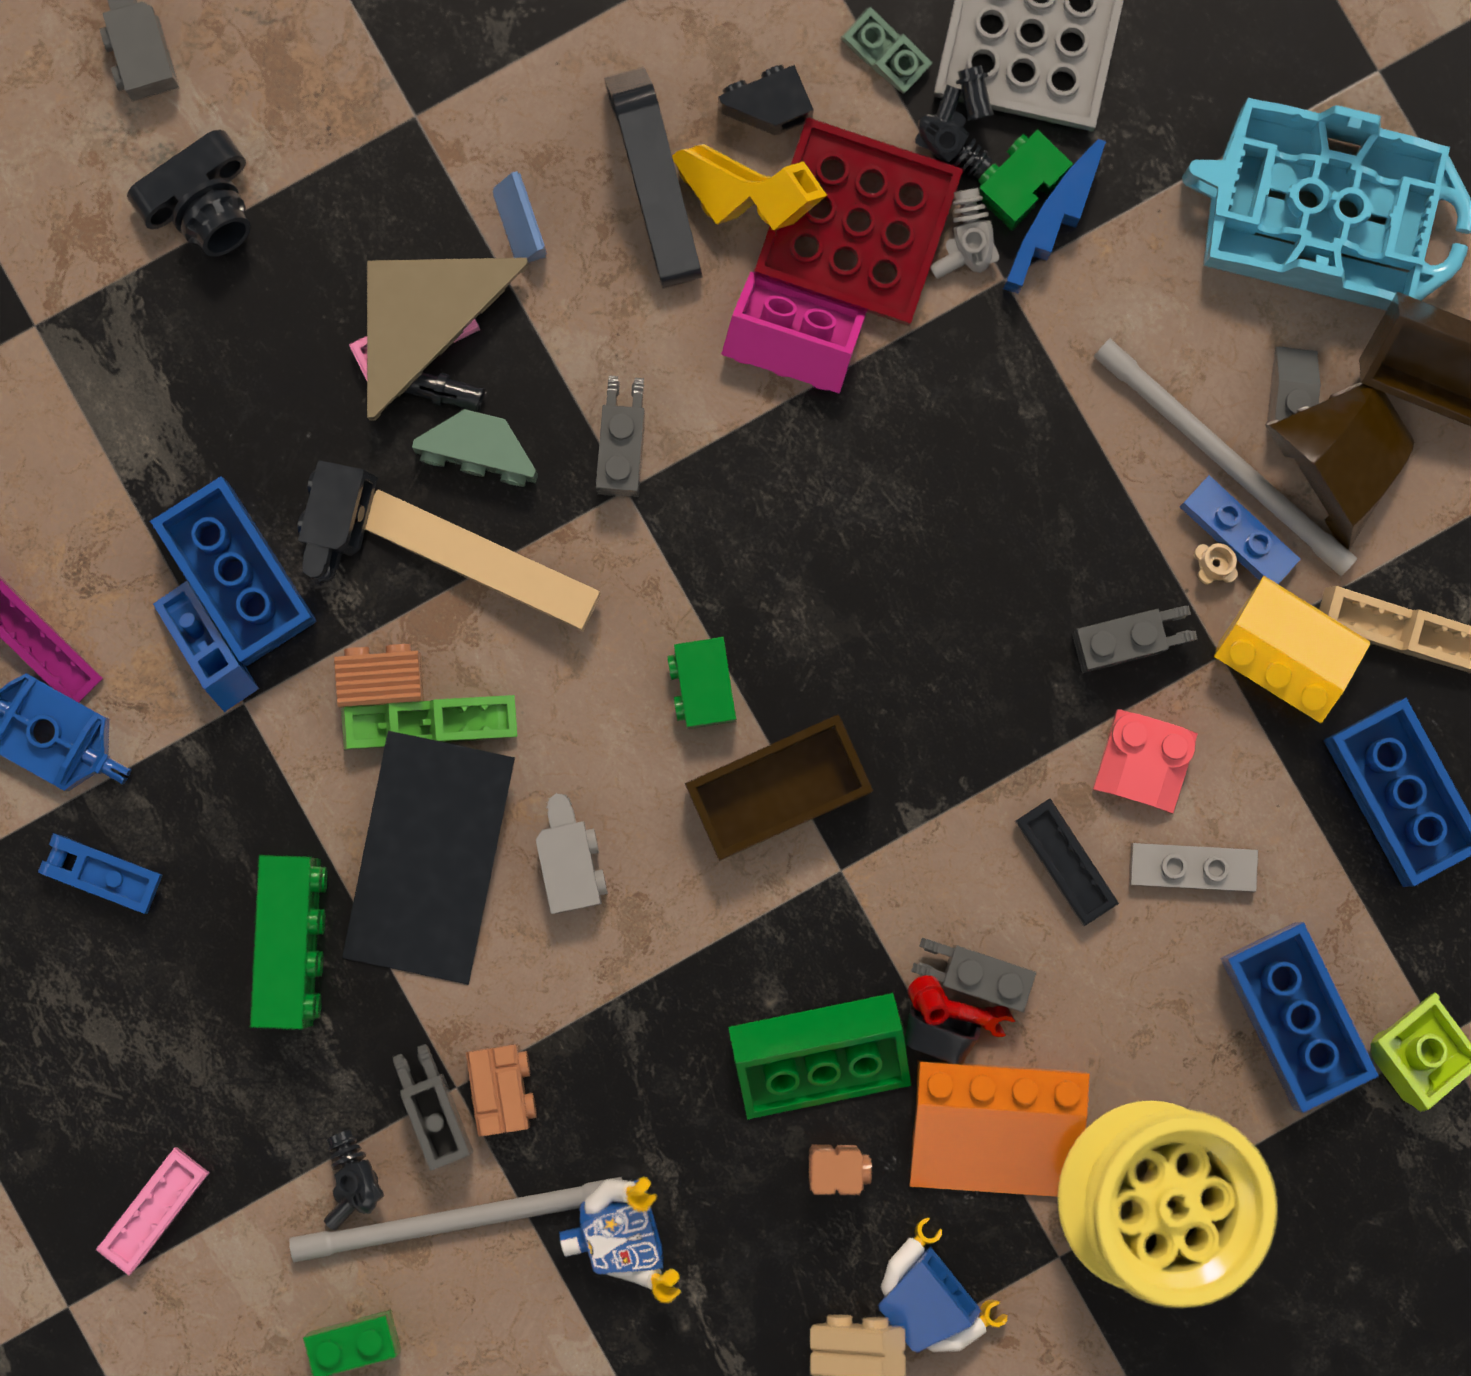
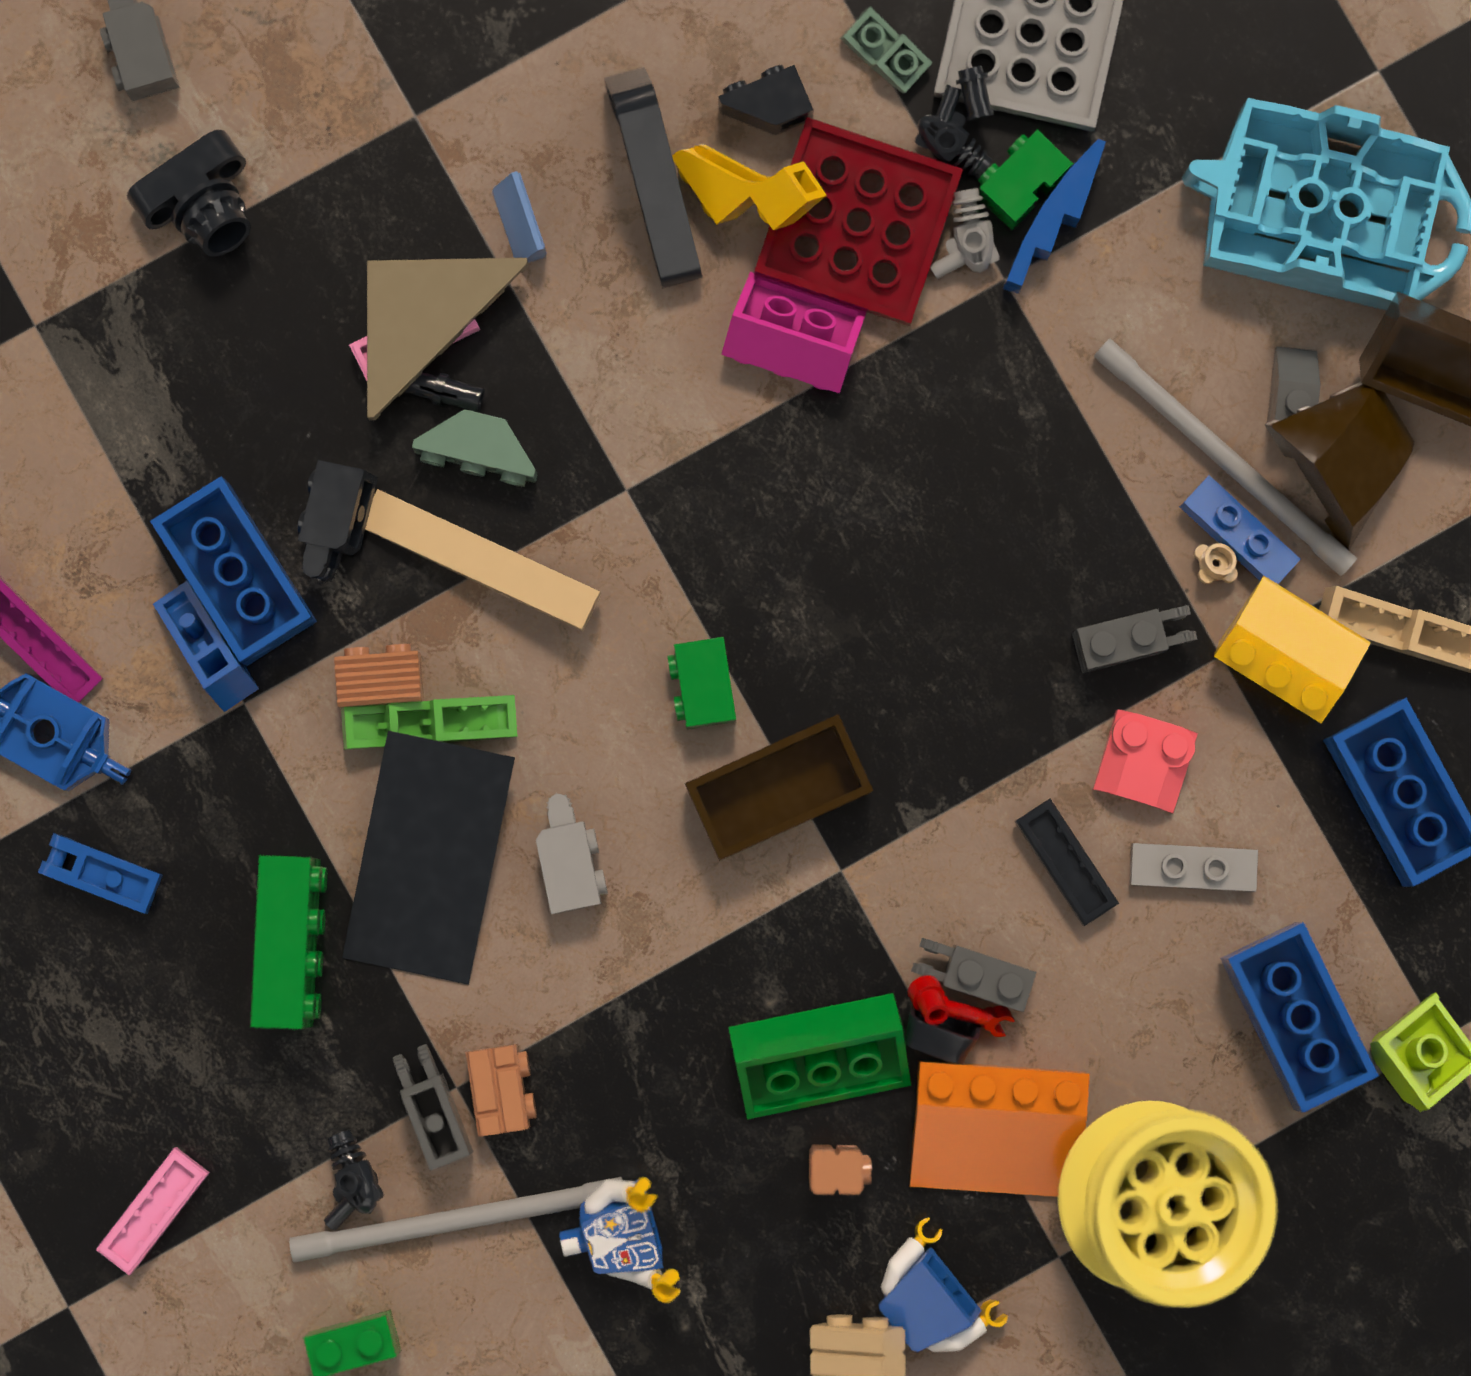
dark grey hinge [596,376,645,497] -> none

